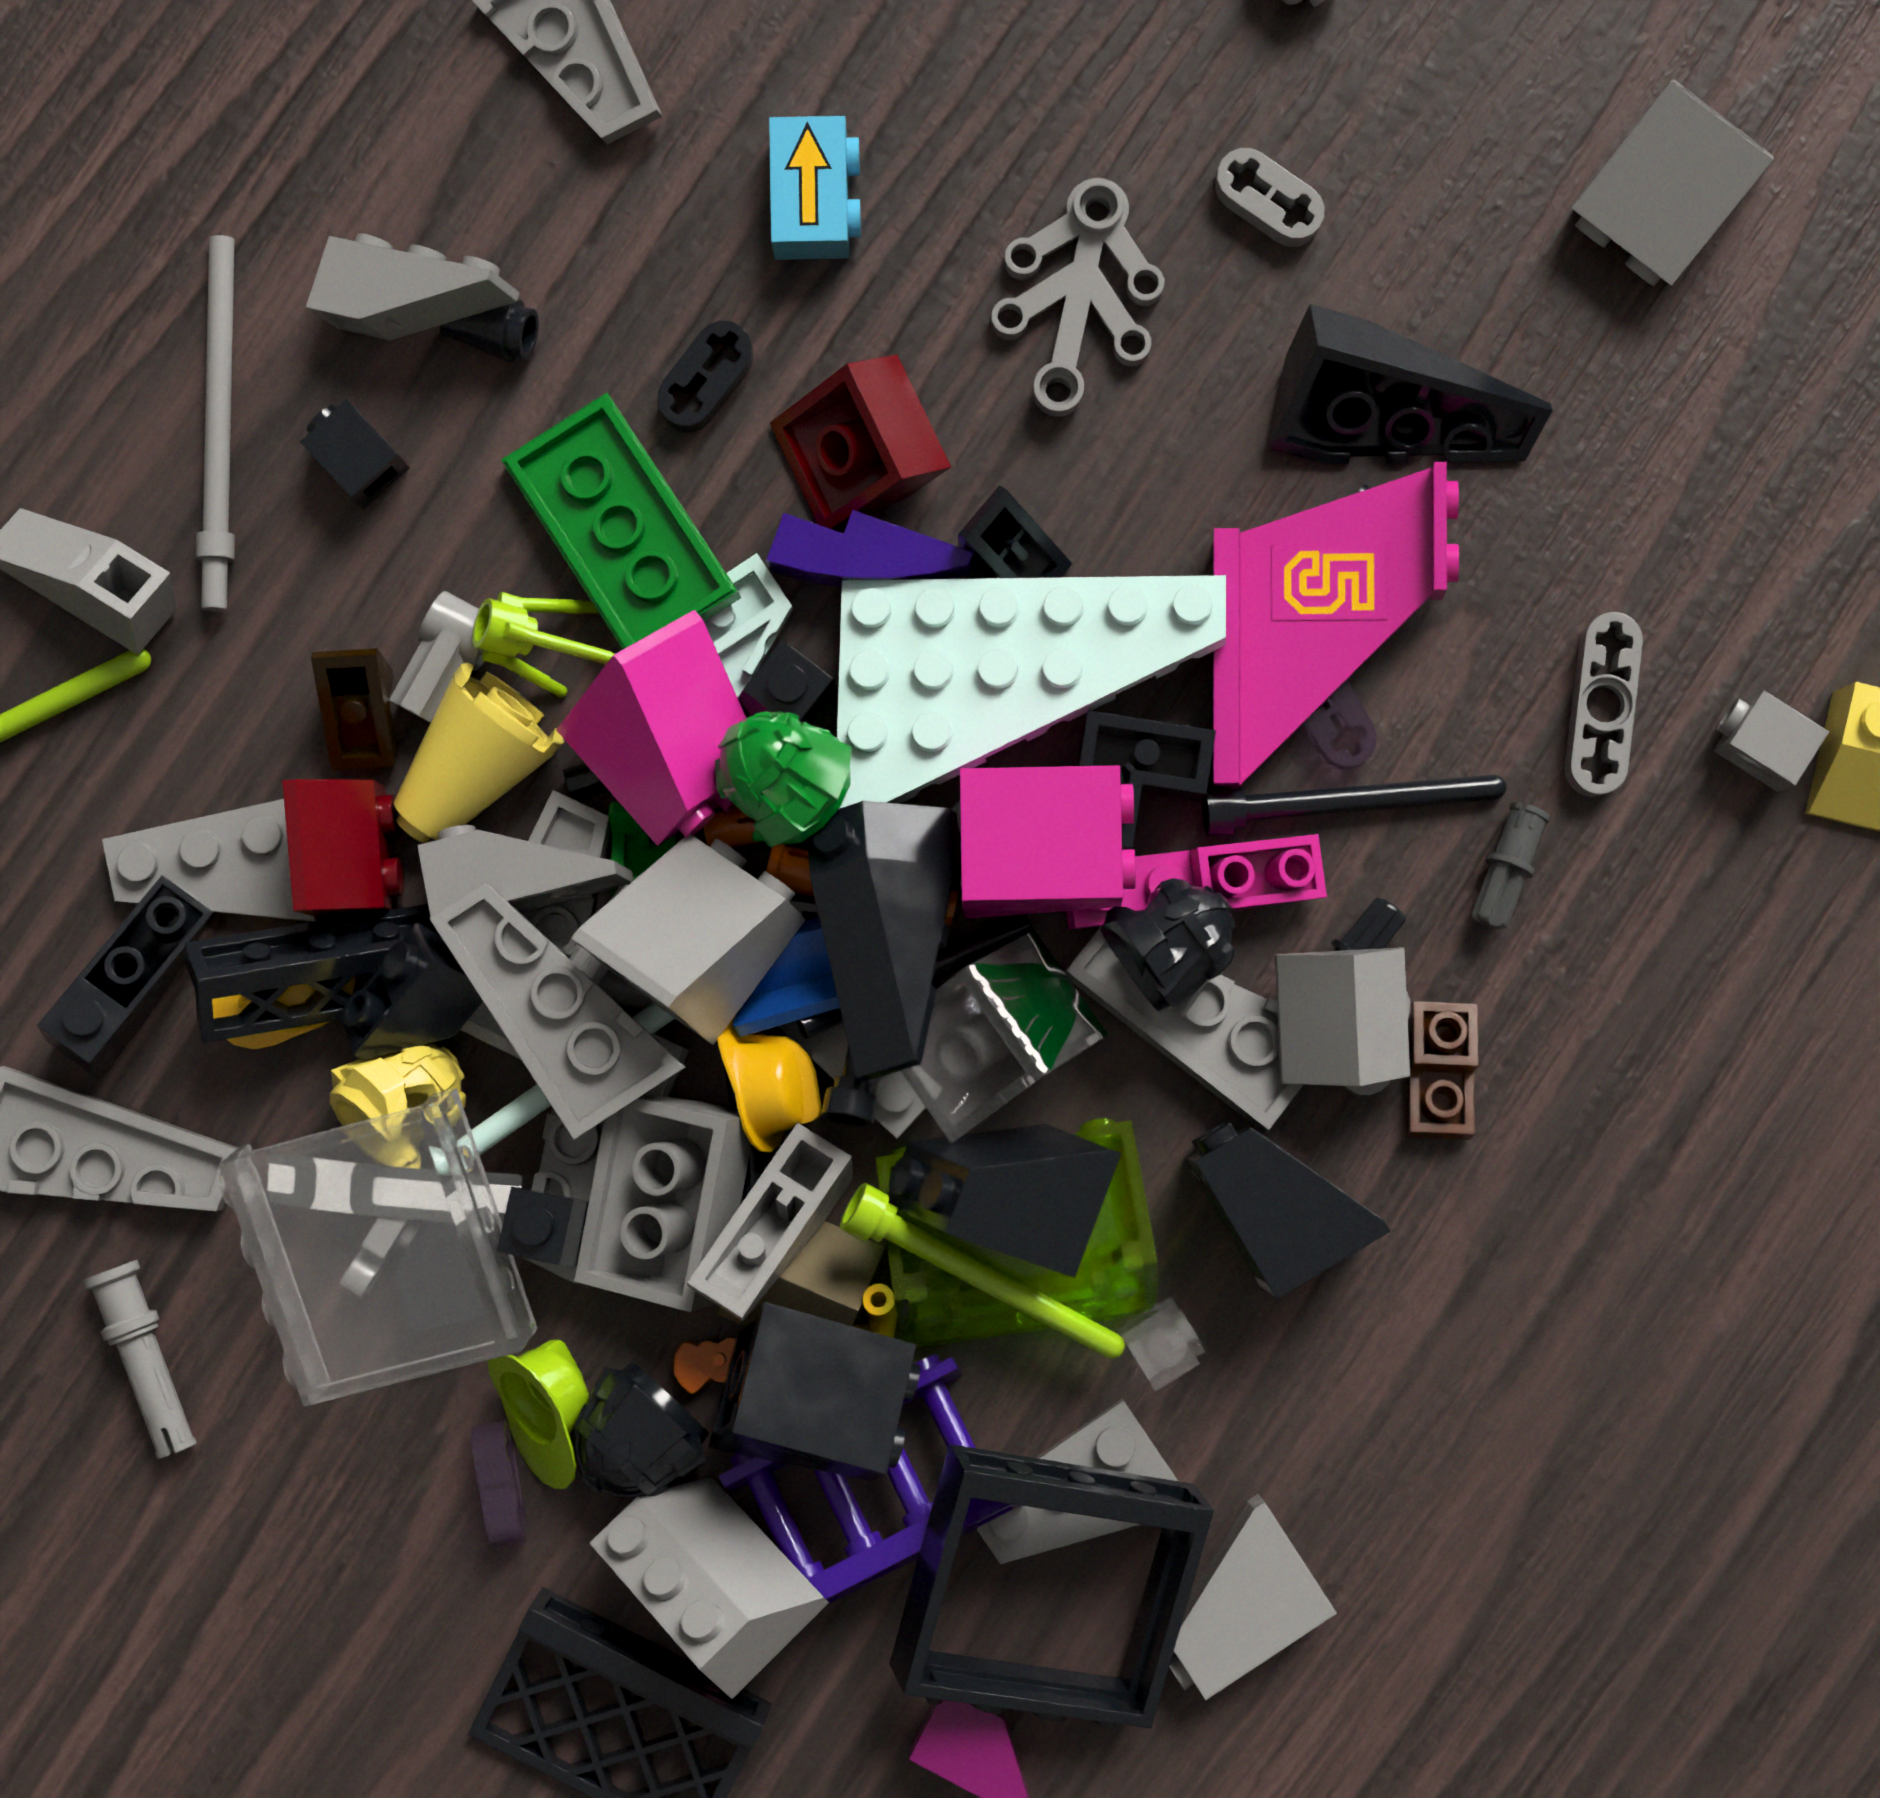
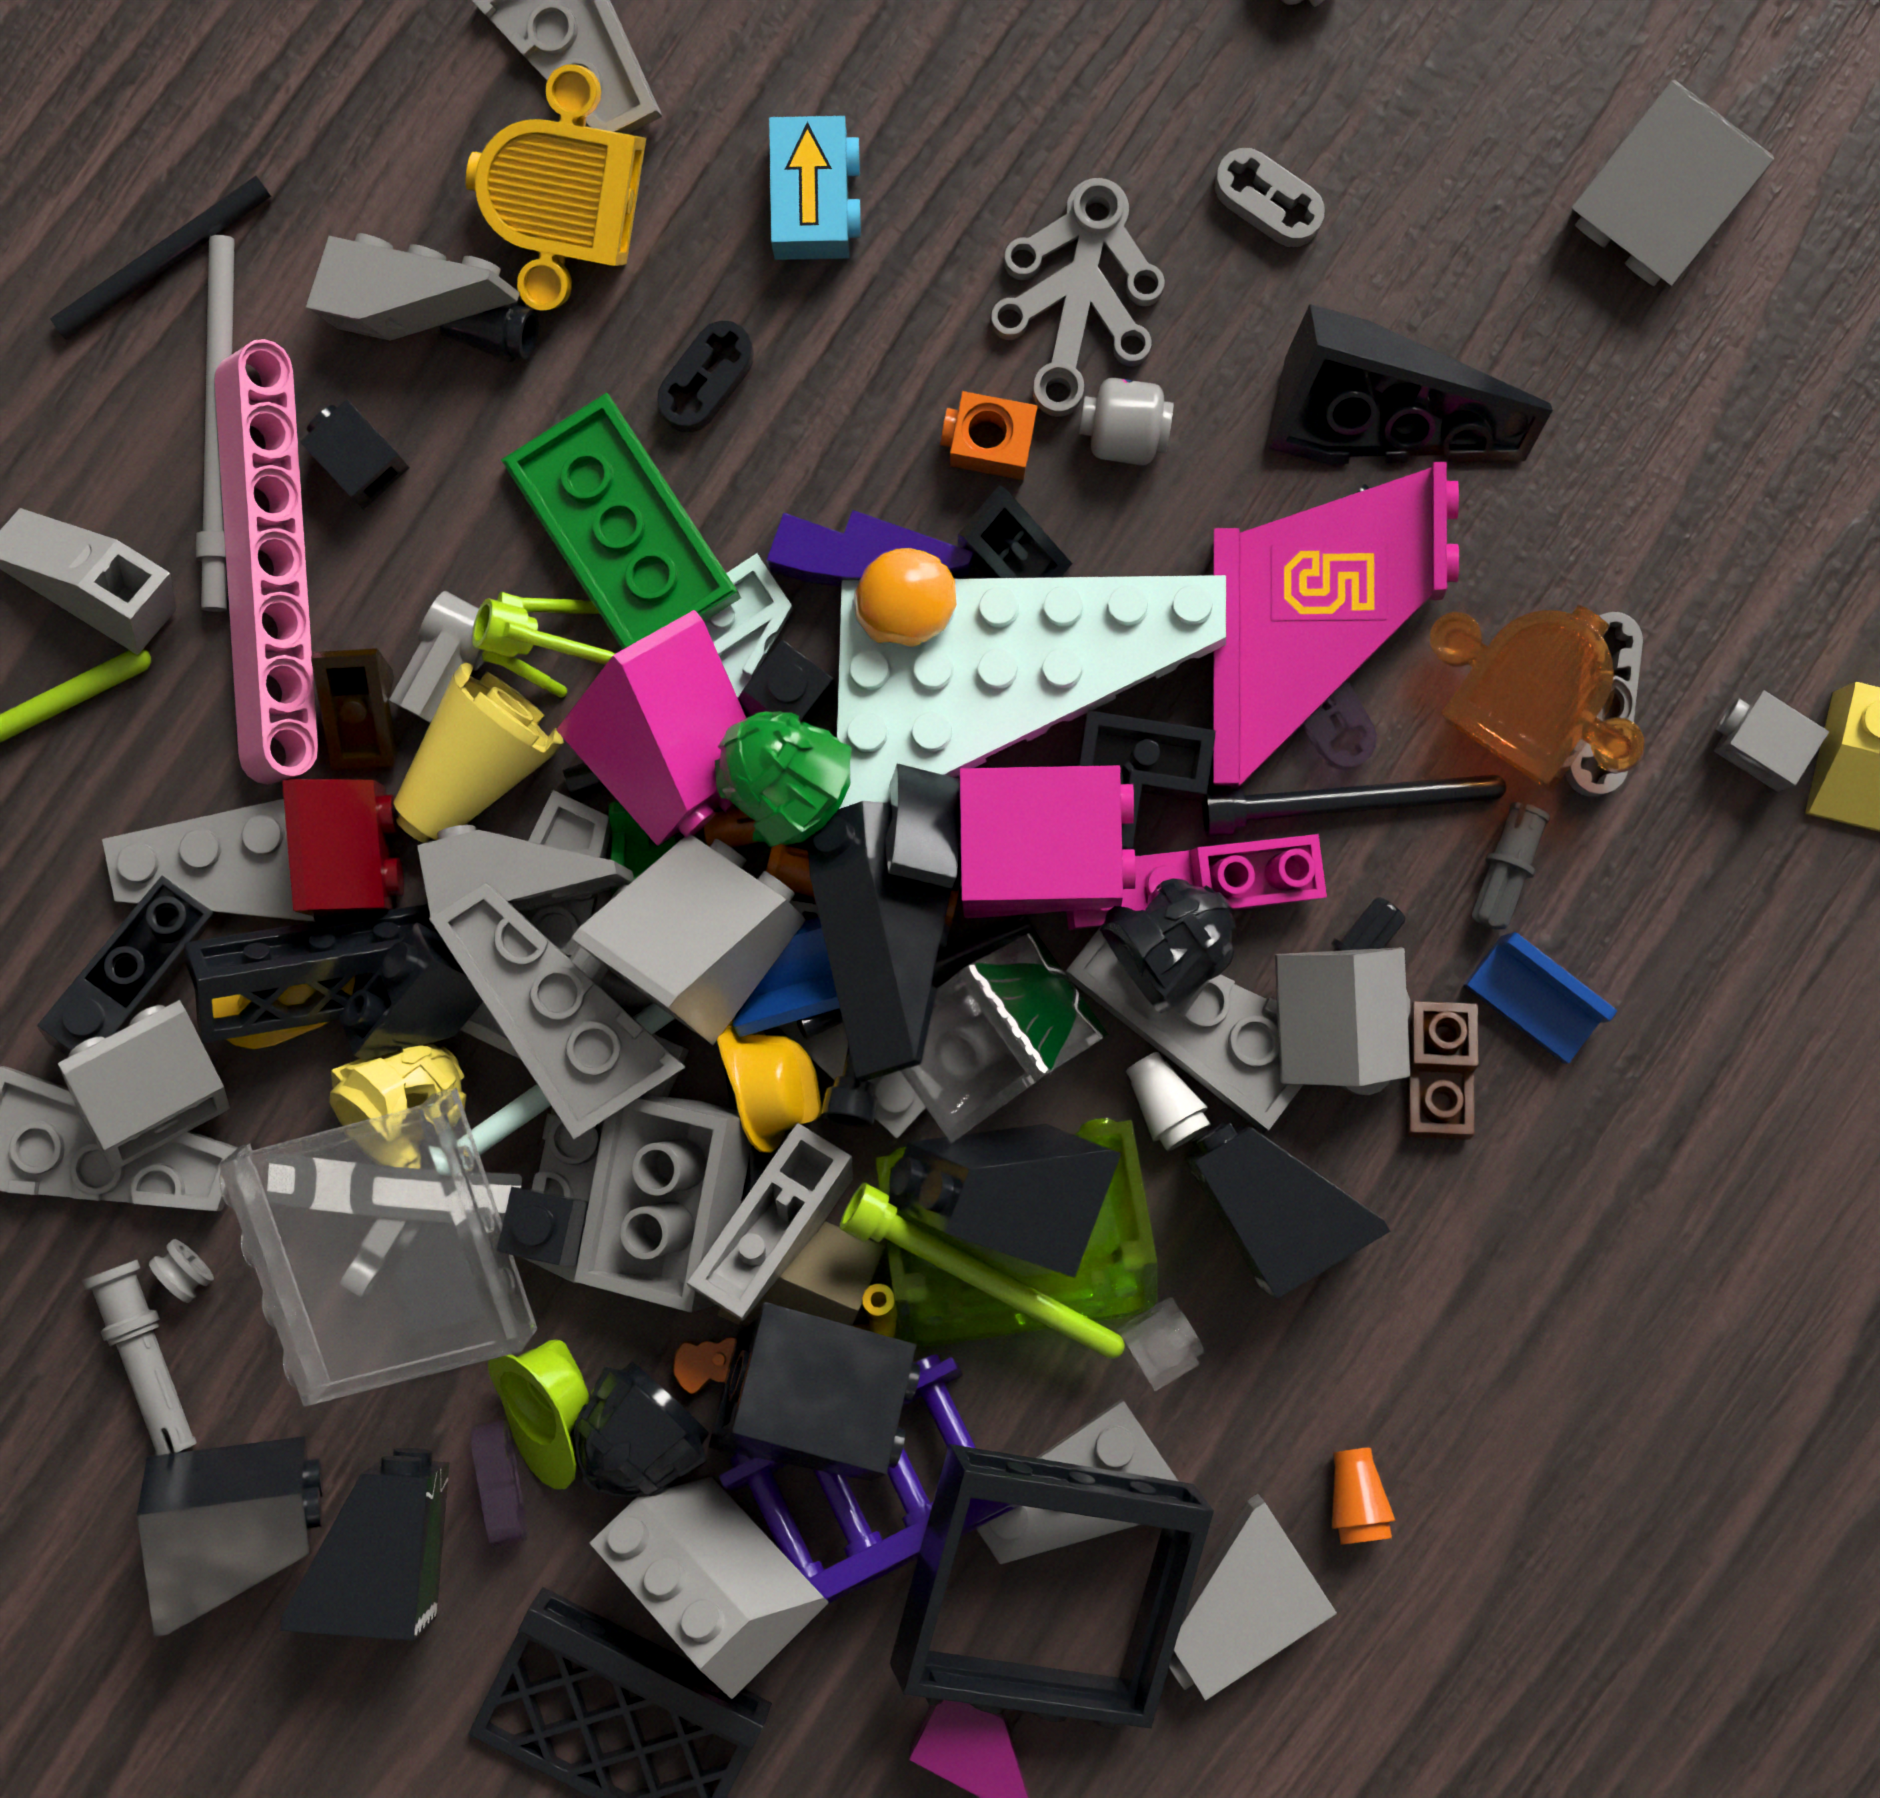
dark red slope [770,354,951,531] -> none
none -> black bar [50,175,272,339]
none -> light grey slope [58,1000,230,1171]
none -> black slope [137,1436,323,1636]
none -> light grey bush [149,1239,214,1303]
none -> bright pink beam [214,339,318,785]
none -> black slope [280,1448,450,1641]
none -> yellow piece [465,64,646,310]
none -> light orange hair [854,548,957,647]
none -> black slope [885,763,961,889]
none -> orange brick [940,391,1038,480]
none -> light grey head [1079,378,1174,465]
none -> white cone [1126,1052,1211,1152]
none -> orange cone [1332,1448,1396,1545]
none -> clear orange piece [1430,605,1645,793]
none -> blue panel [1463,932,1618,1064]

